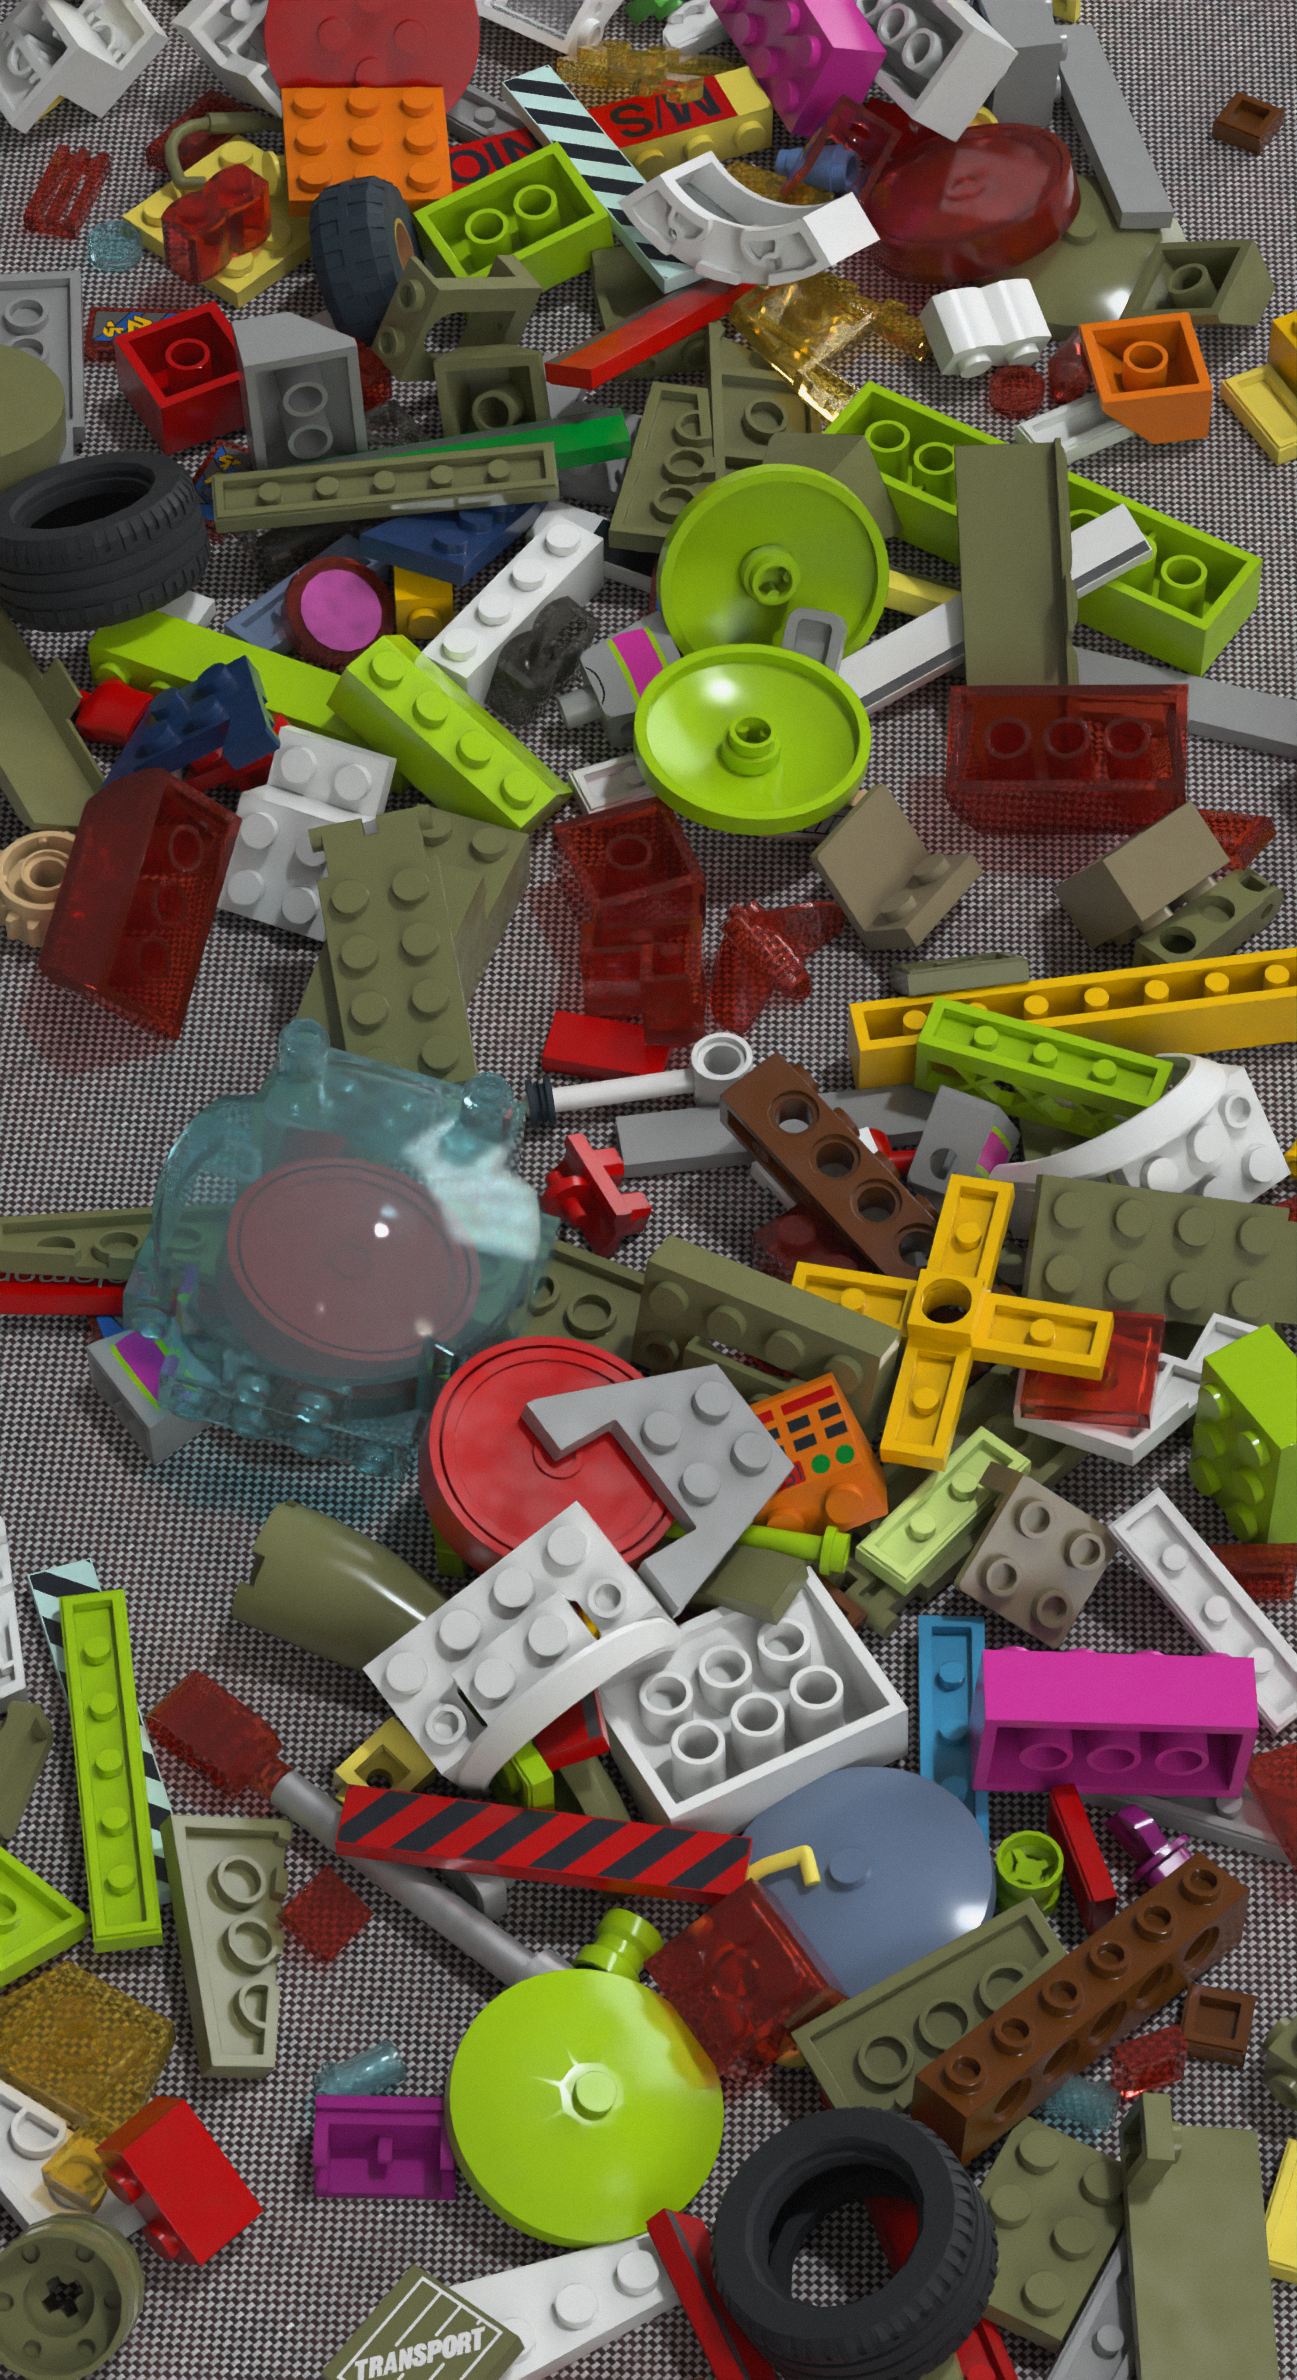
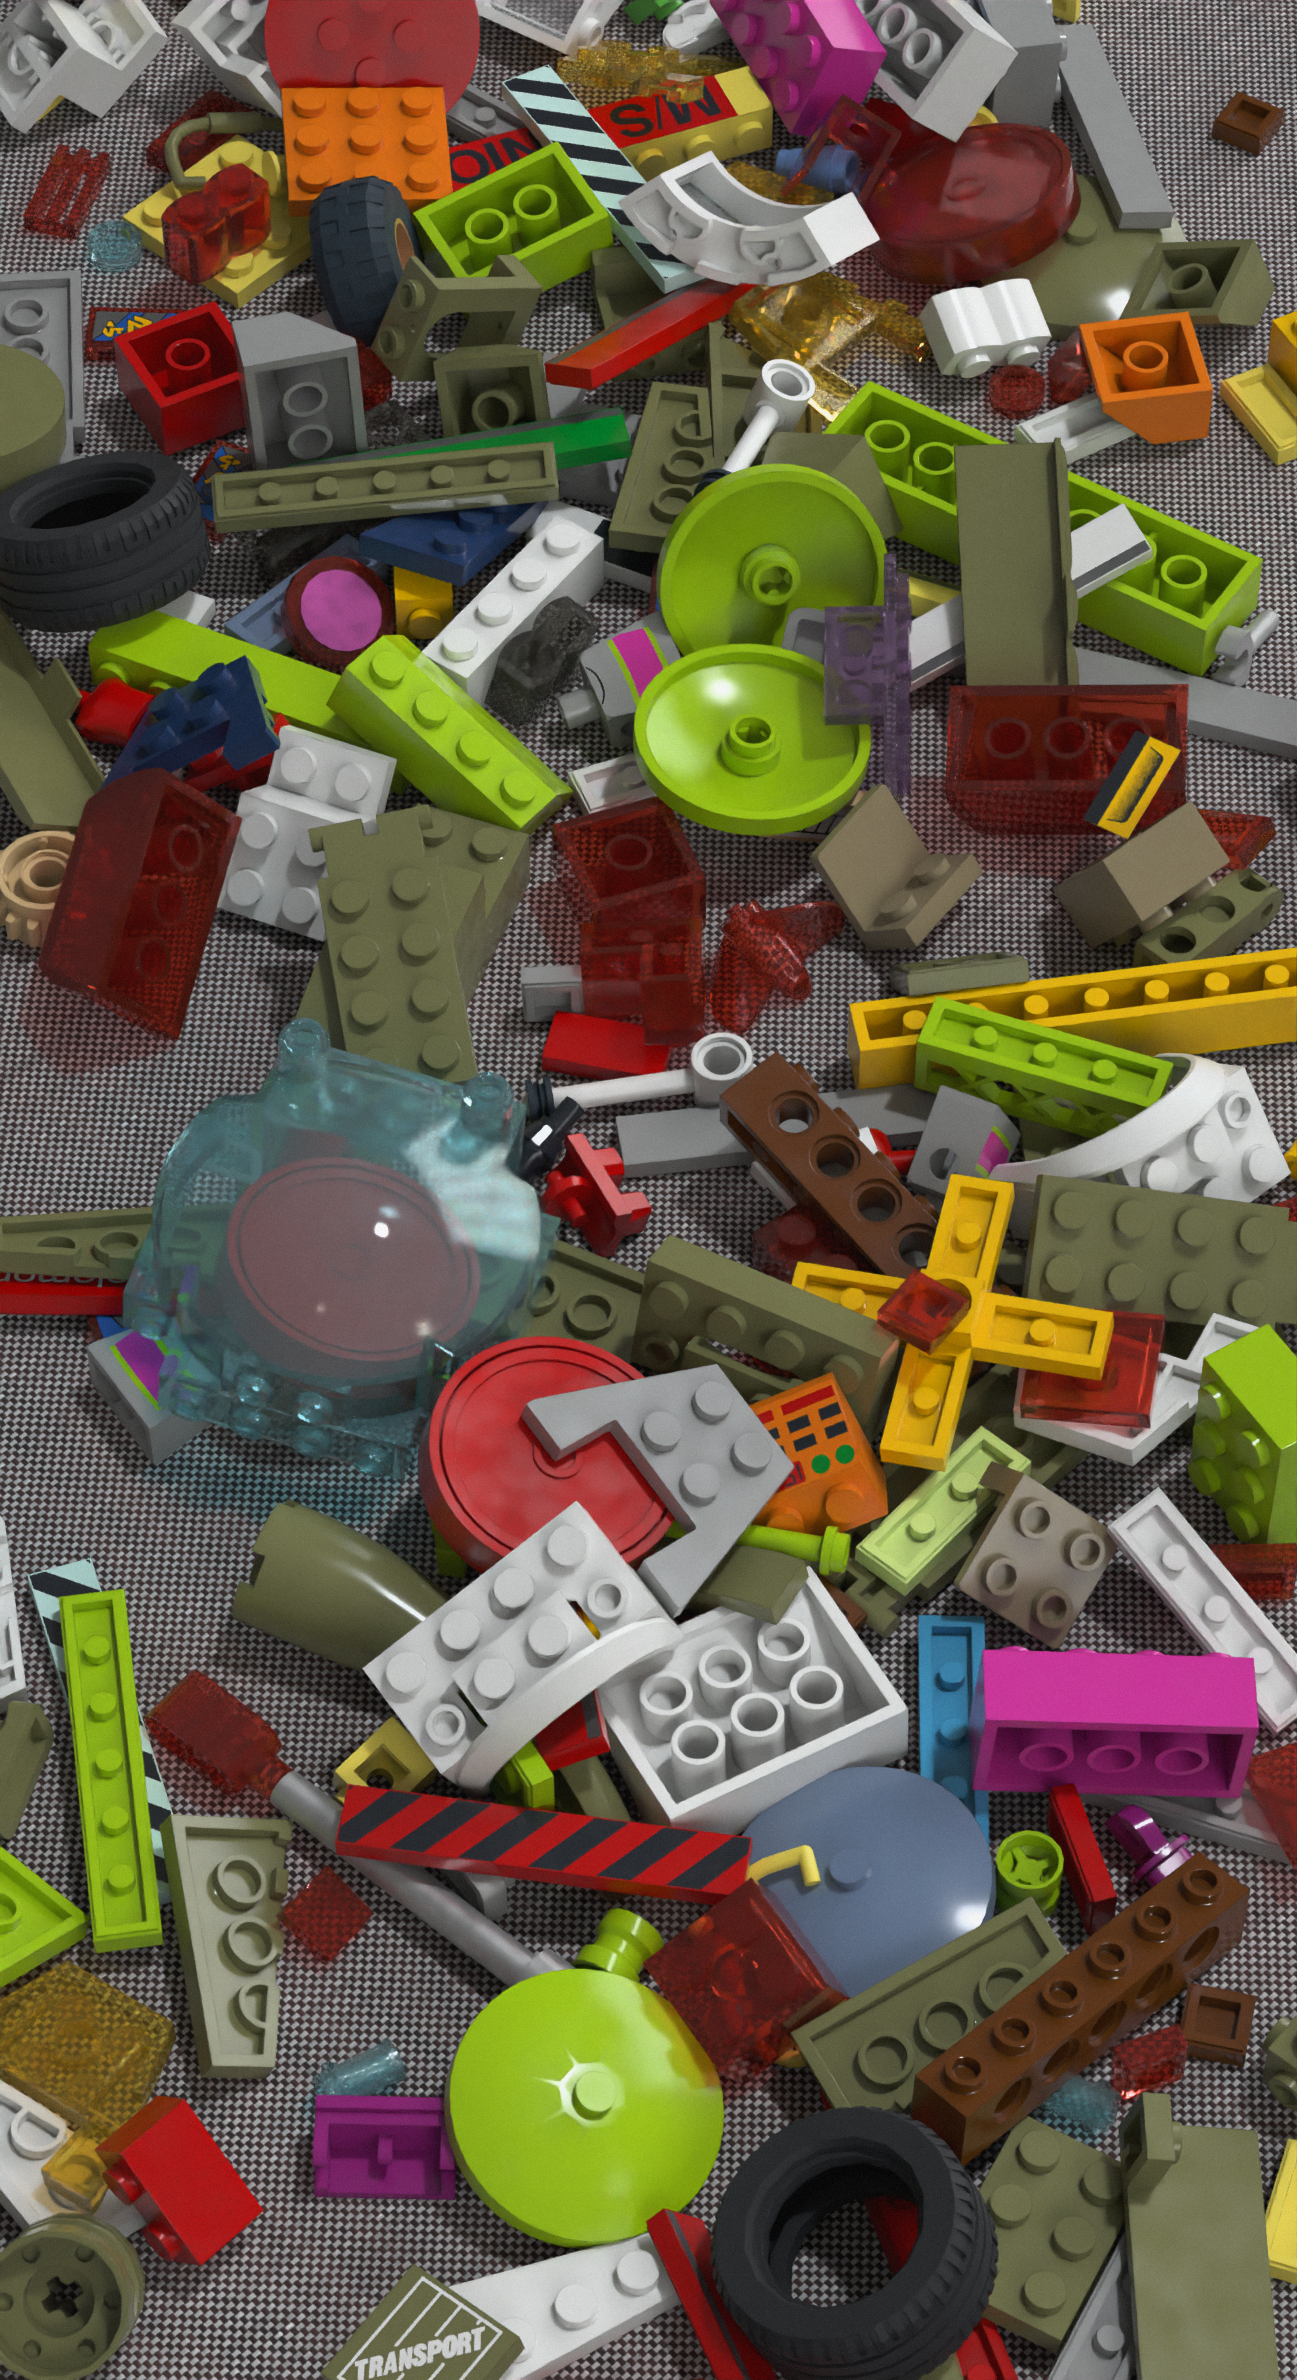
none -> black piece [495,1096,585,1192]
none -> light grey tile [521,965,585,1022]
none -> white piece [693,359,815,497]
none -> clear purple bracket [824,554,912,807]
none -> clear red tile [877,1269,969,1356]
none -> sticker [1083,731,1181,839]
none -> light grey bar [1213,610,1280,686]

